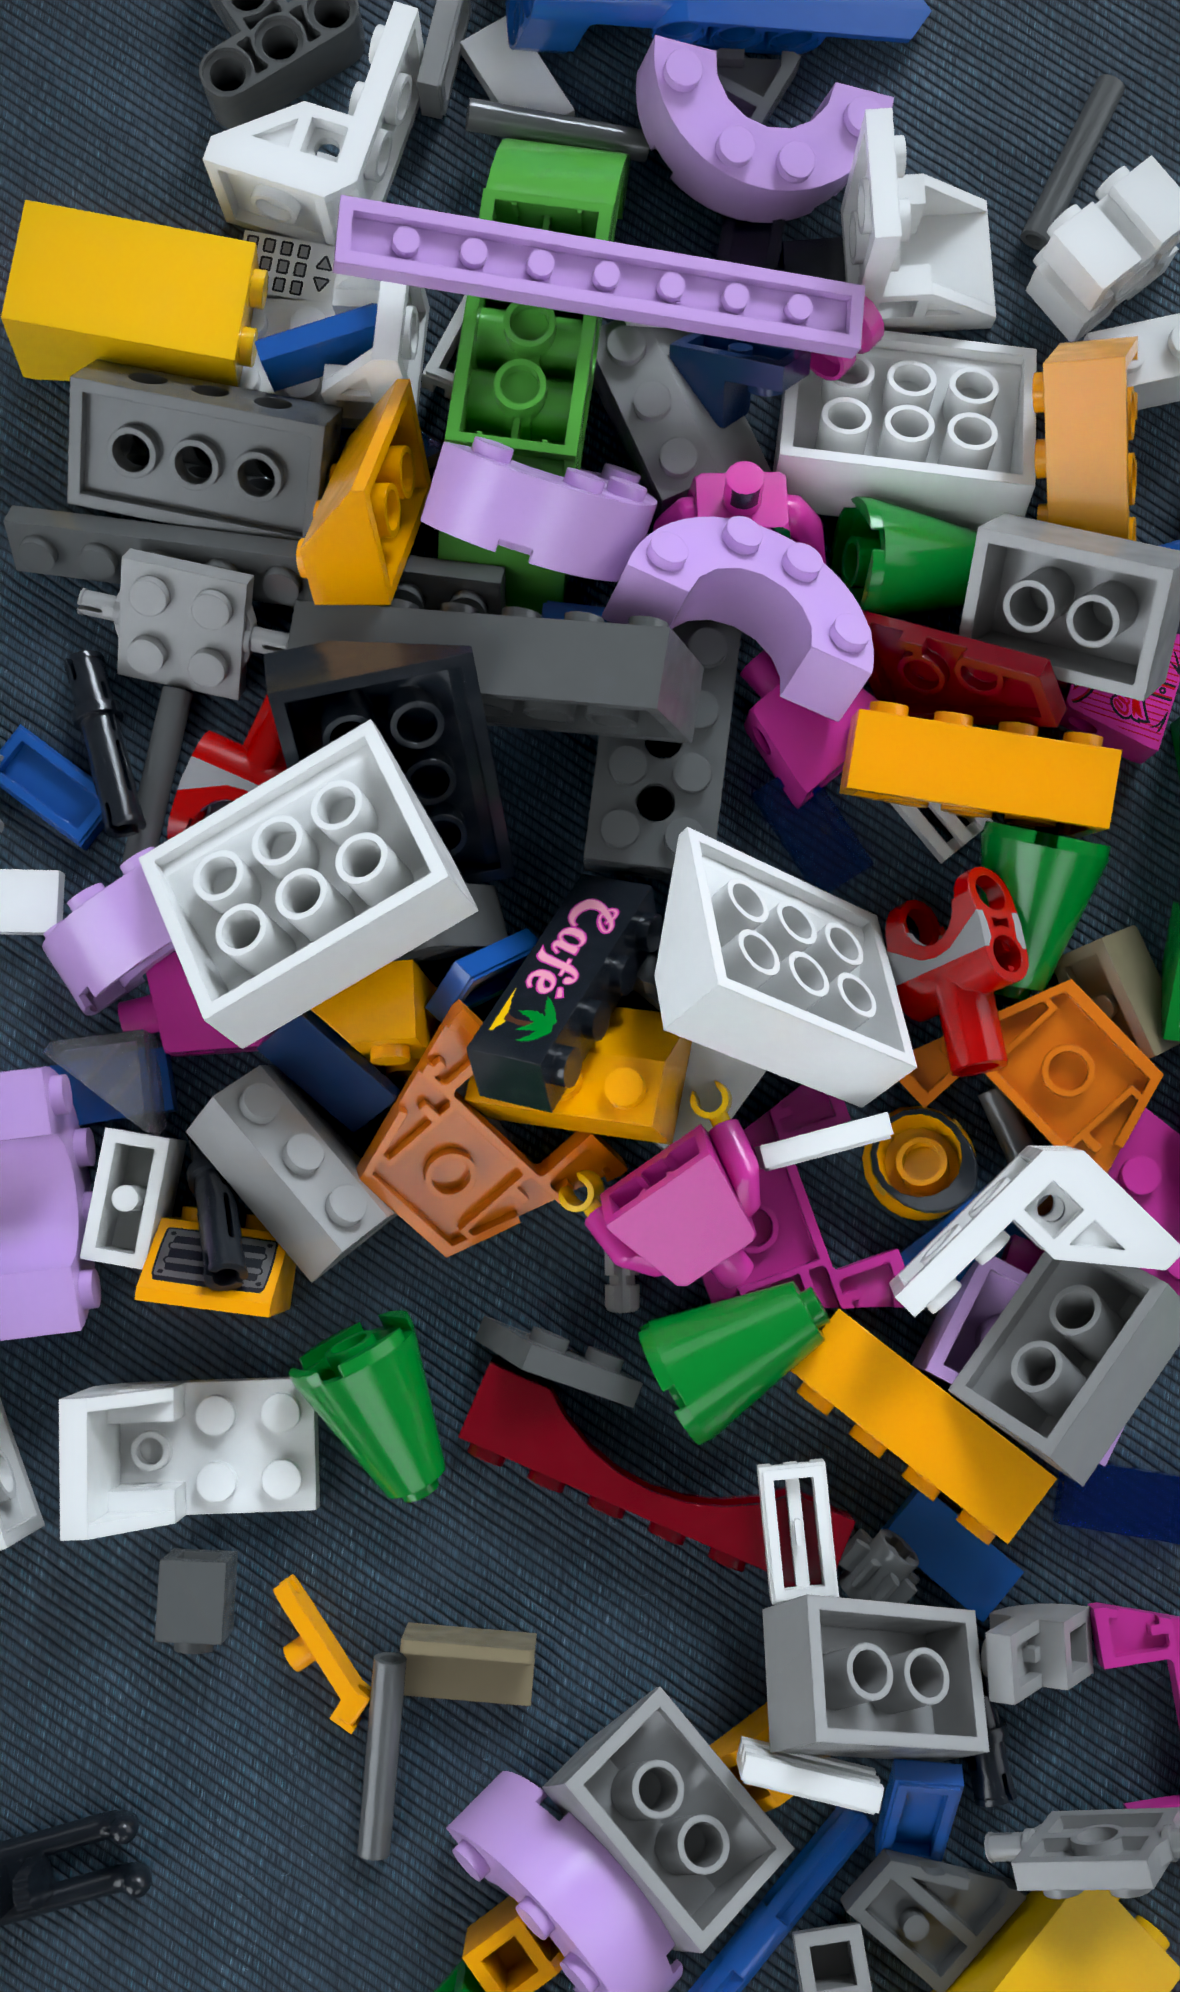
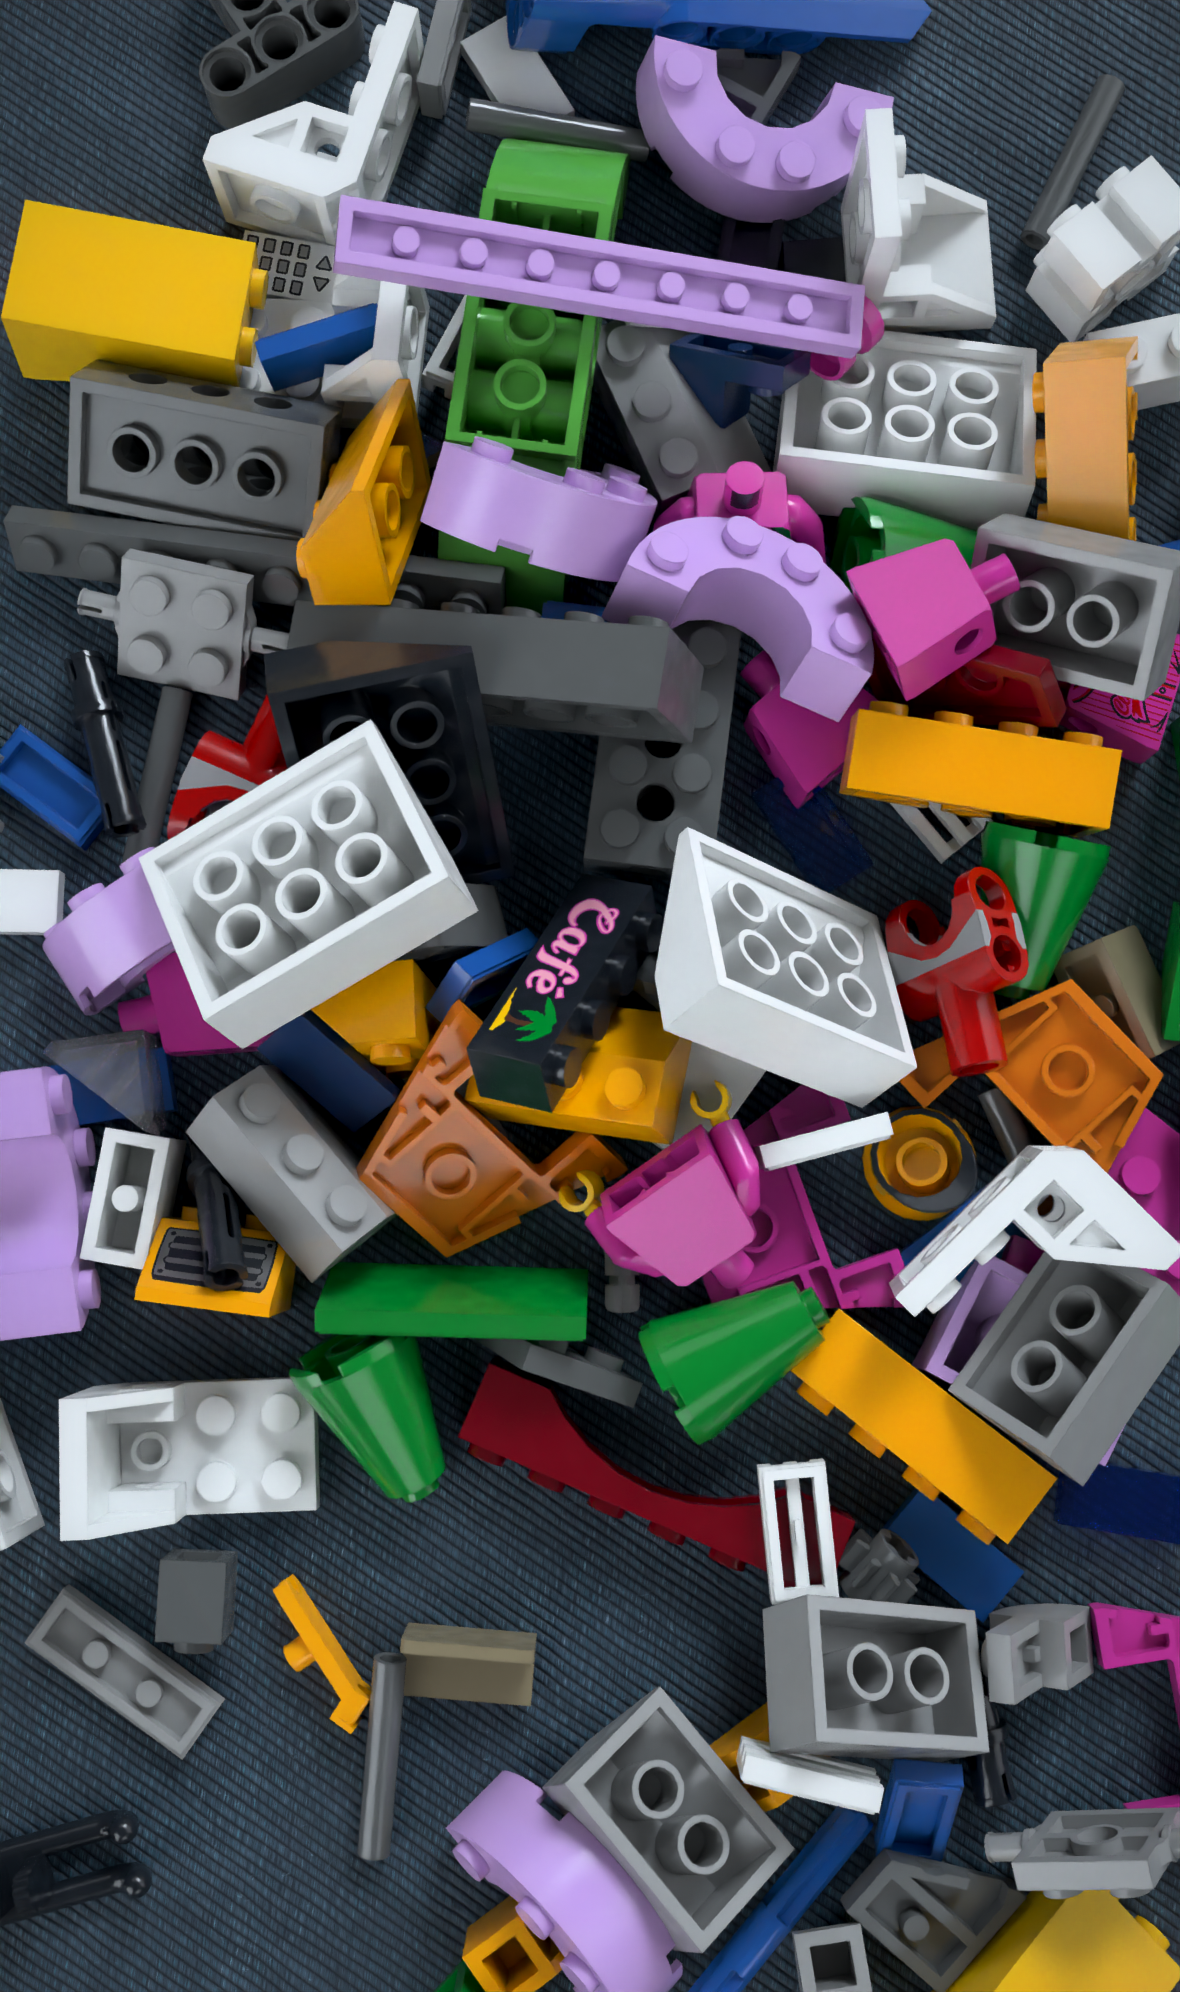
none -> light grey tile [25,1584,225,1760]
none -> green tile [315,1262,588,1341]
none -> dark pink torso [846,539,1020,701]

